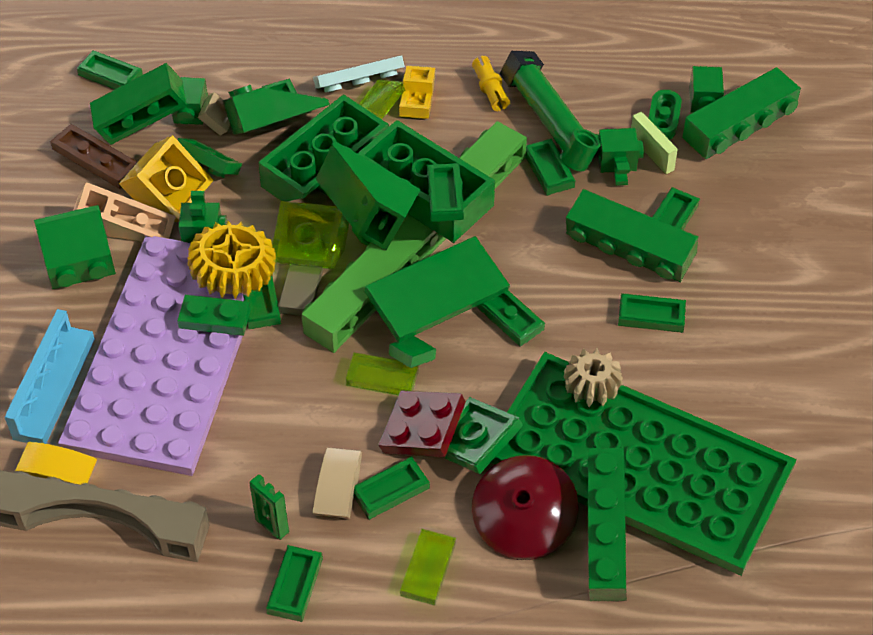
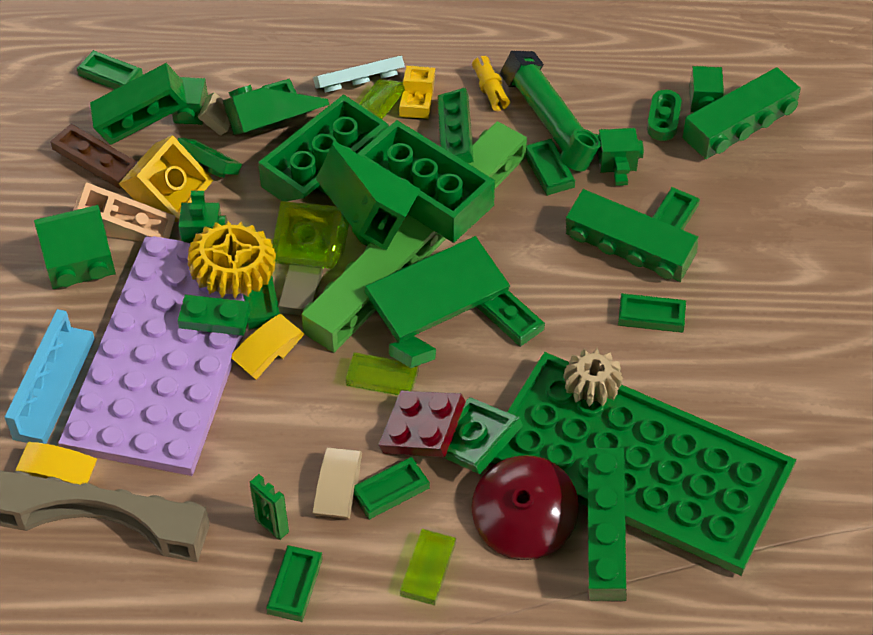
green tile [427,163,464,222] -> none
yellowish green tile [631,112,678,174] -> none
none -> yellow slope [231,314,305,380]
none -> green tile [438,88,474,163]

